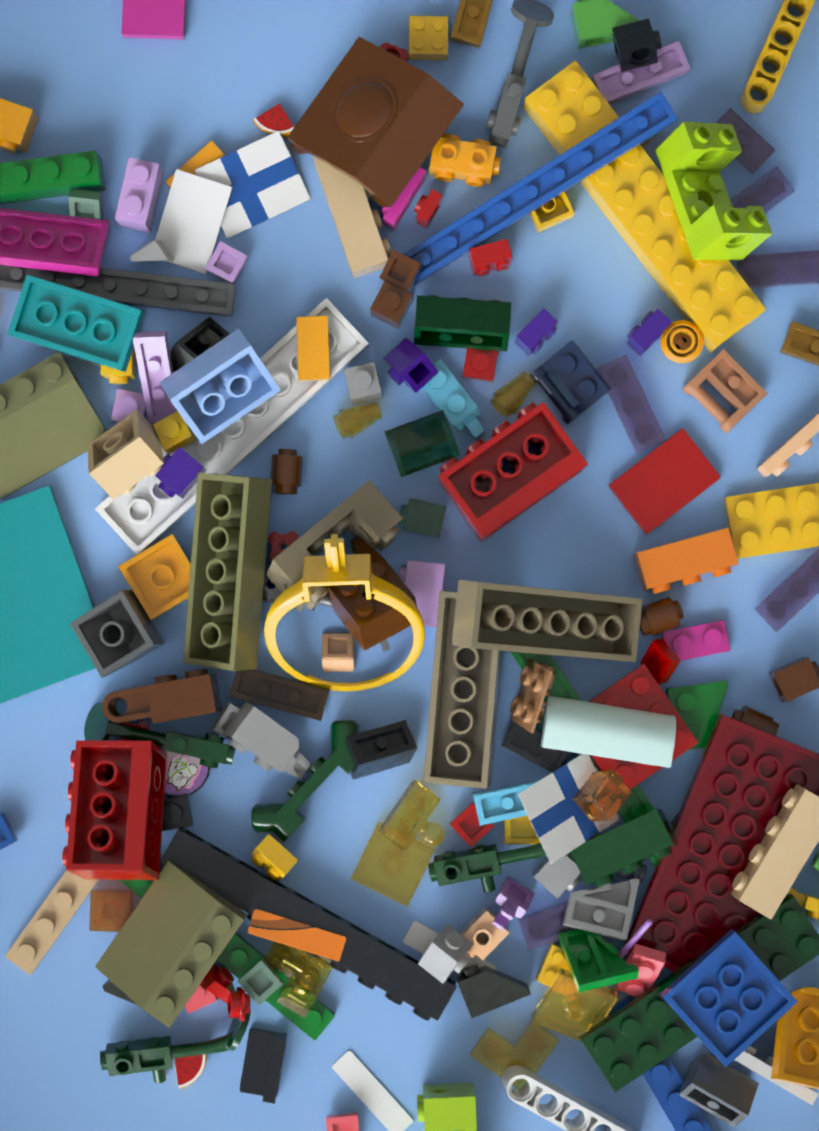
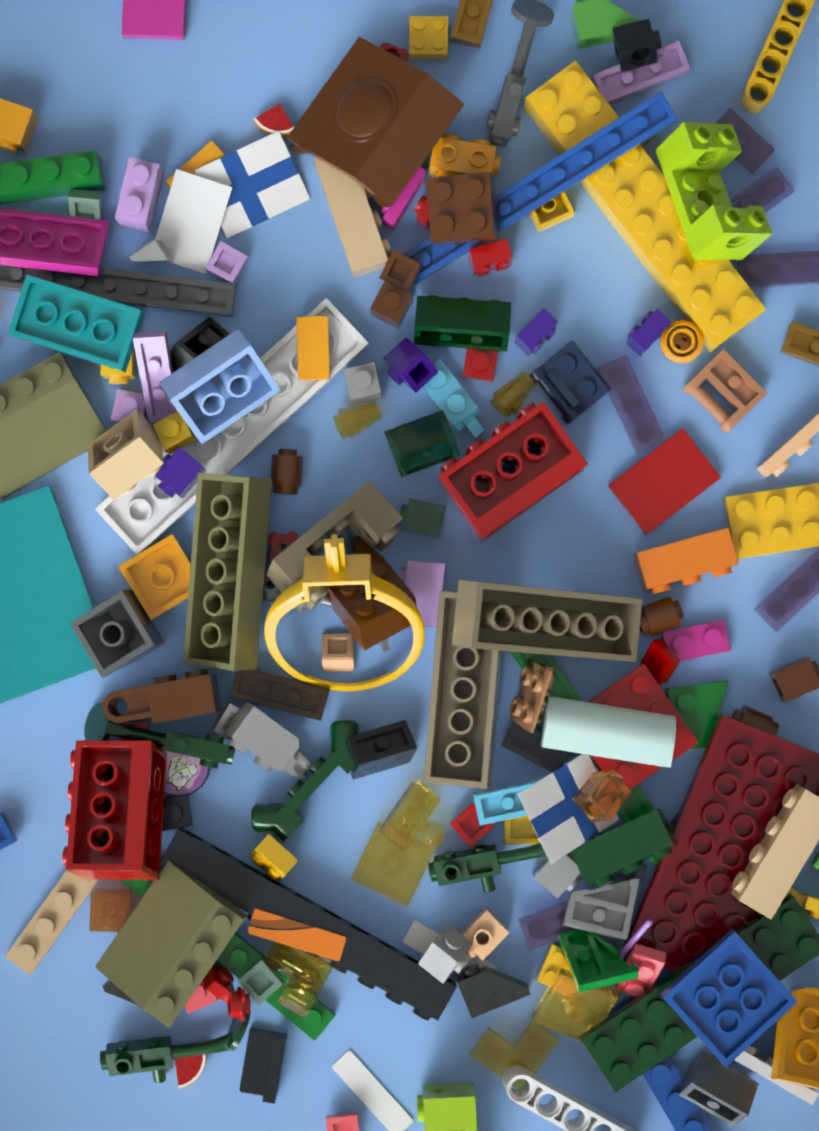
medium lavender plate [492,876,535,931] -> none
none -> reddish brown brick [426,172,499,246]

